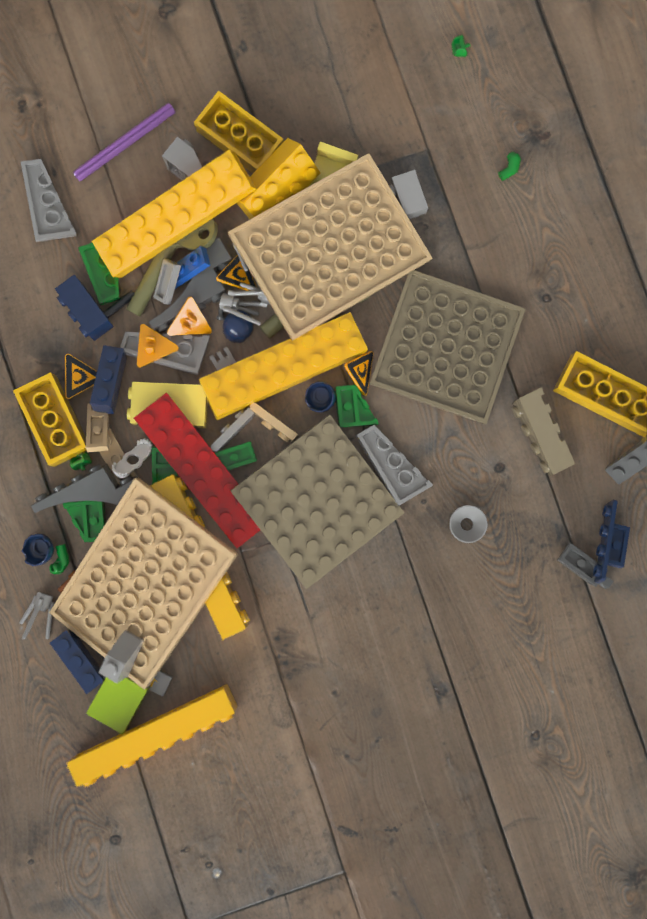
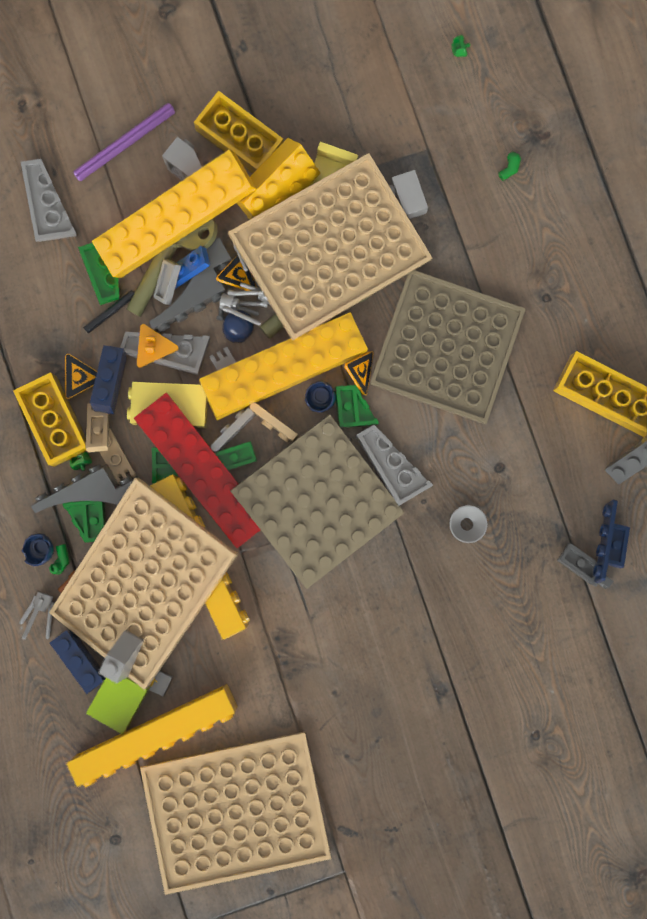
dark blue brick [55,274,114,341] -> none
white piece [112,438,152,478] -> none
light orange piece [167,296,212,335] -> none
dark tan wedge [512,387,575,476] -> none
none -> tan plate [140,731,331,895]

